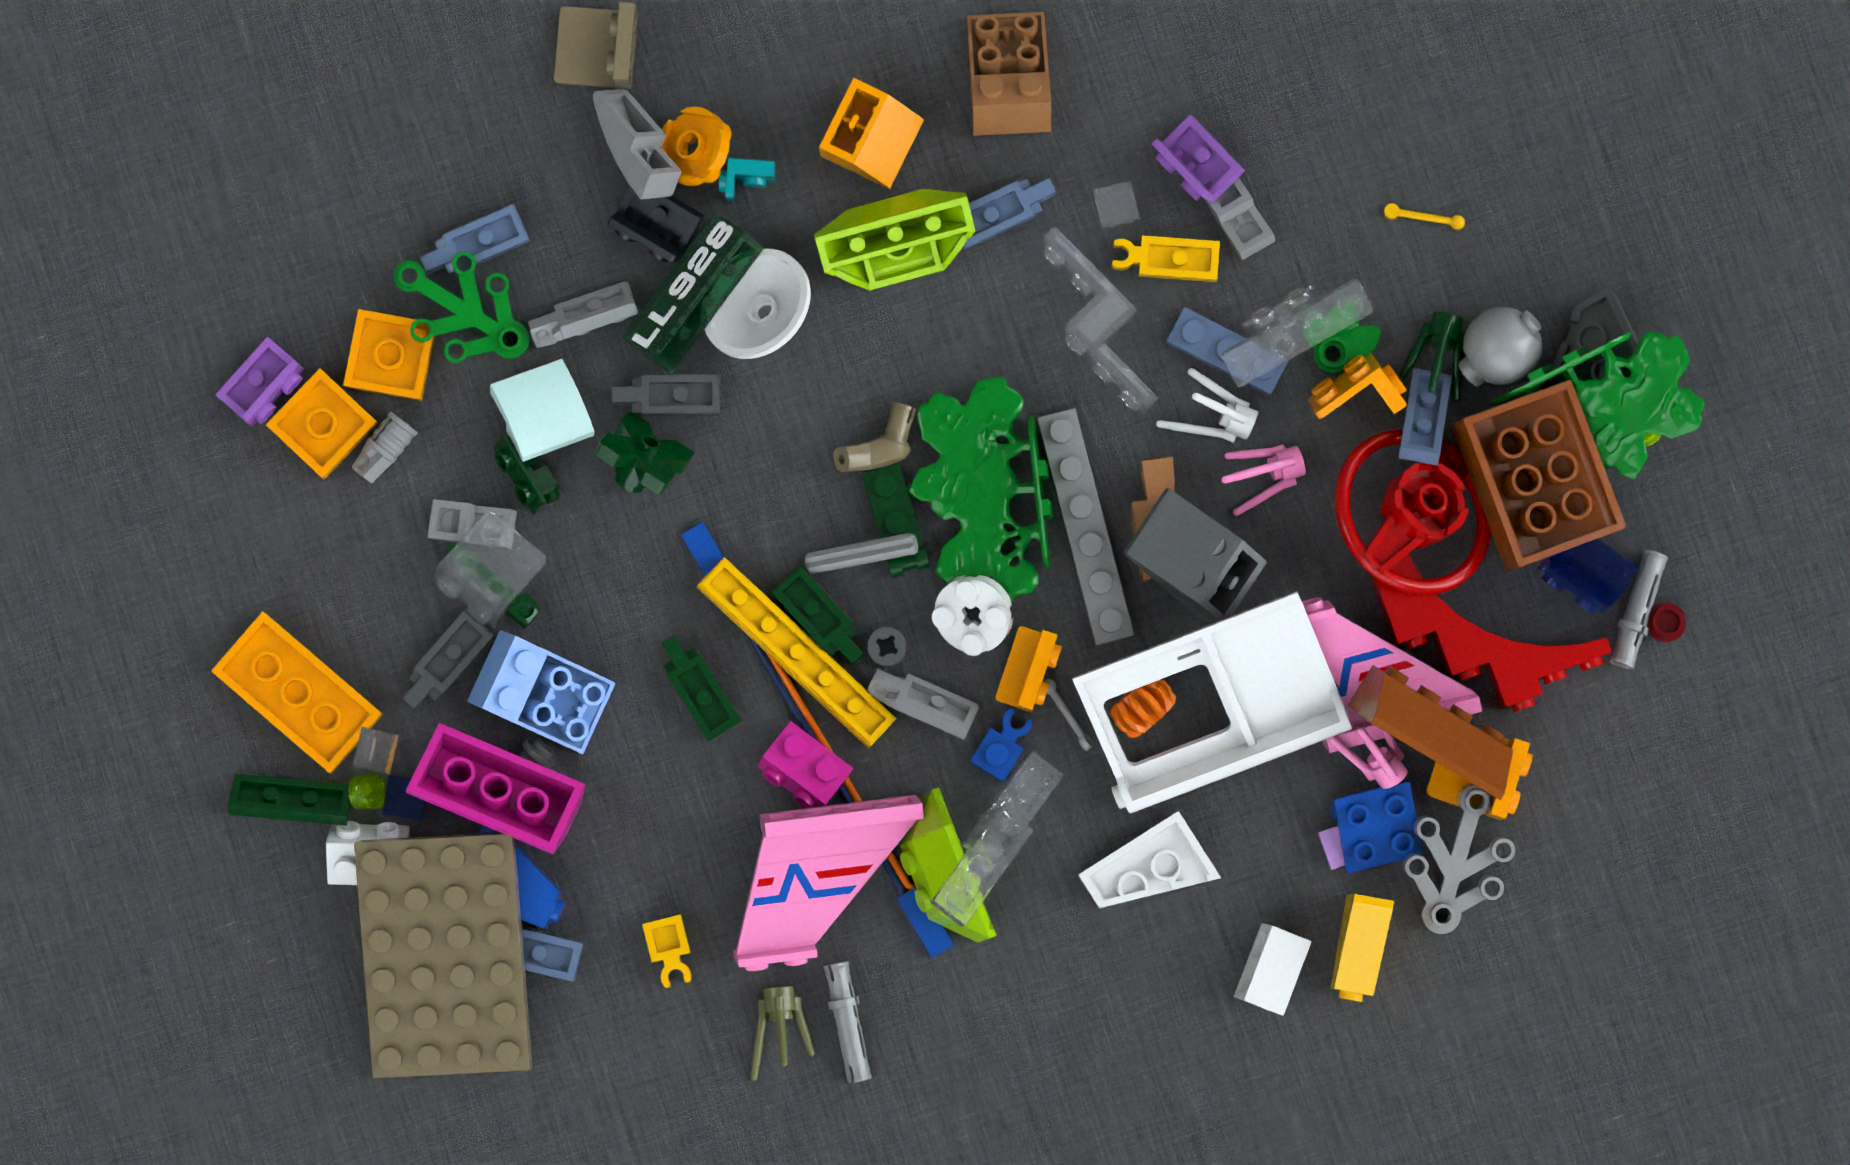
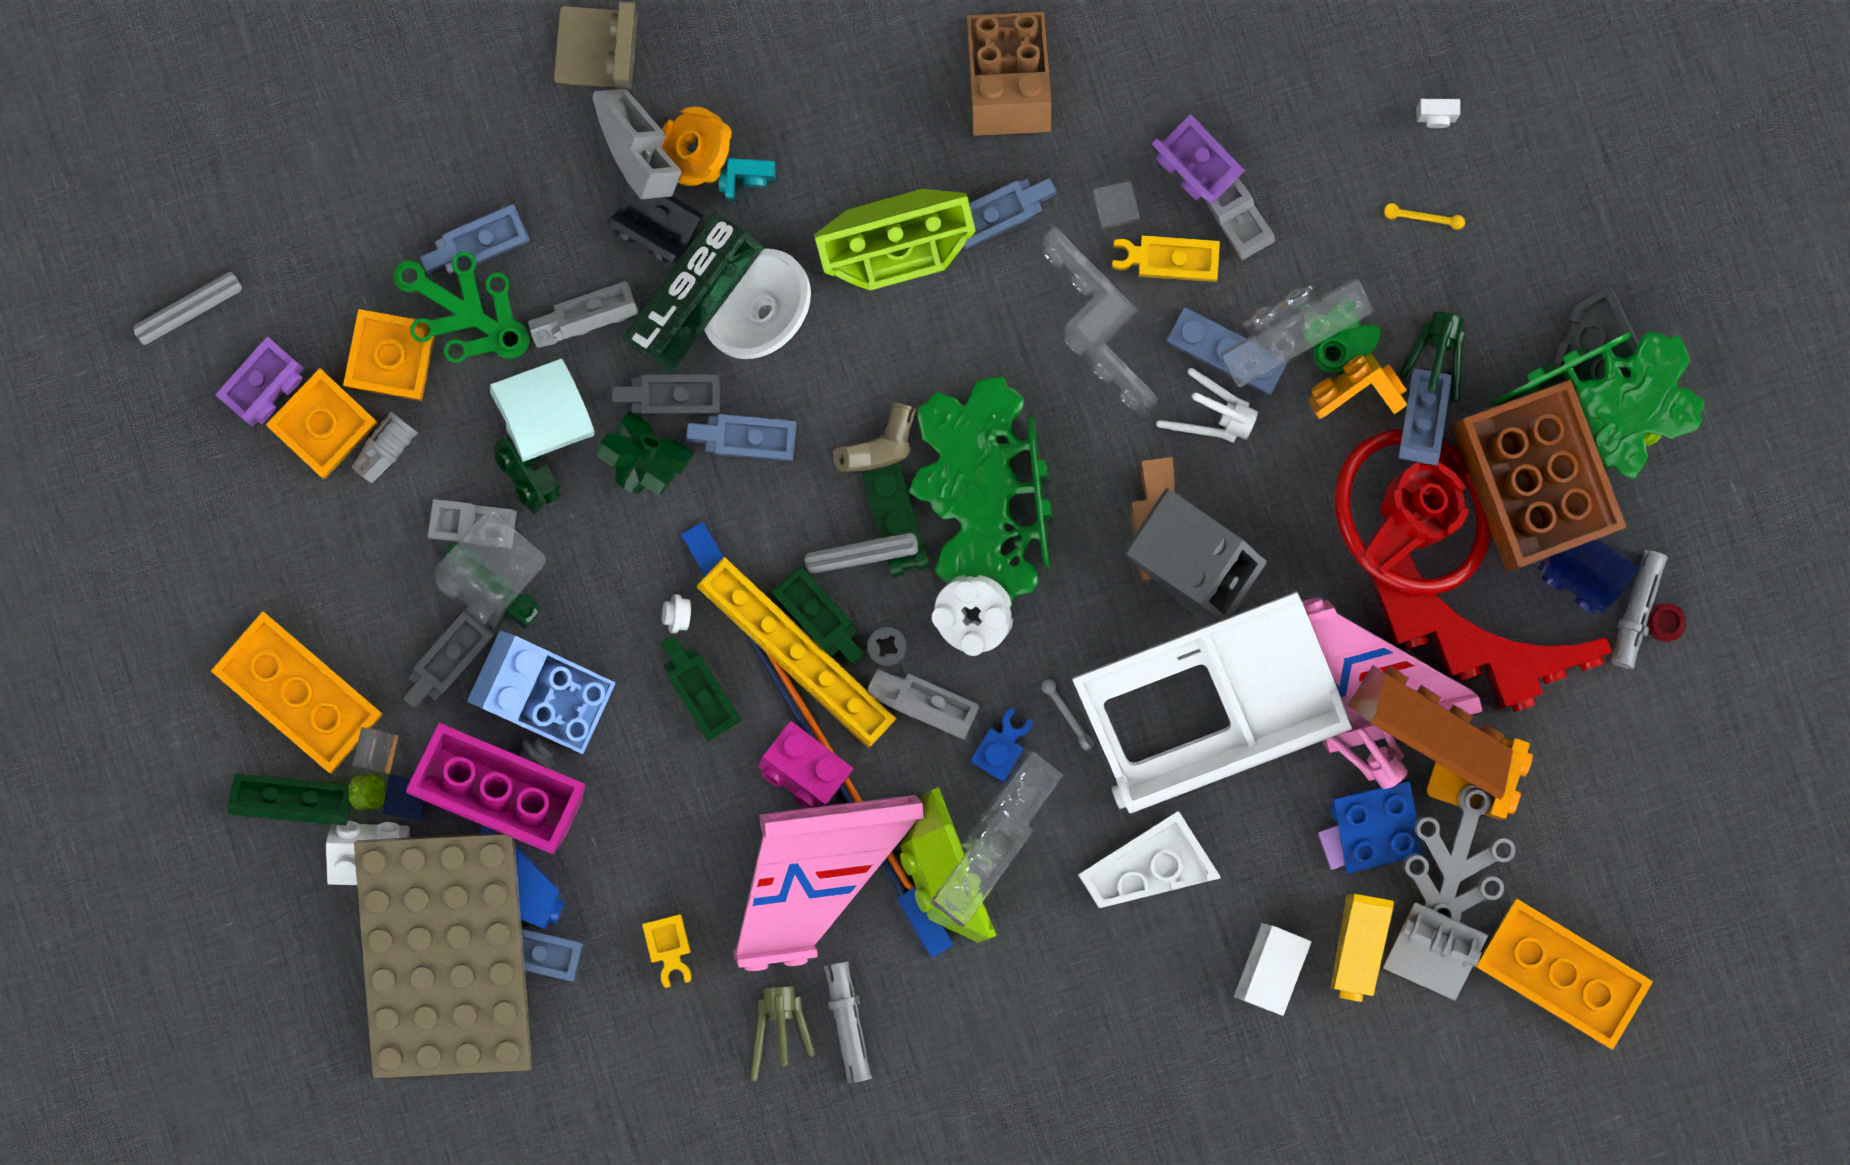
light orange slope [819,78,924,190] -> none
light orange bracket [995,626,1062,713] -> none
light grey plate [1037,408,1134,646] -> none
orange gear [1109,679,1177,738] -> none
bright pink plant [1221,444,1306,516] -> none
light grey brick [1458,307,1542,387] -> none
none -> light grey axle [133,272,242,345]
none -> white plate [662,594,691,634]
none -> sand blue hinge [686,414,797,462]
none -> light grey hinge [1383,902,1488,1001]
none -> white plate [1416,99,1460,128]
none -> light orange plate [1476,898,1653,1050]

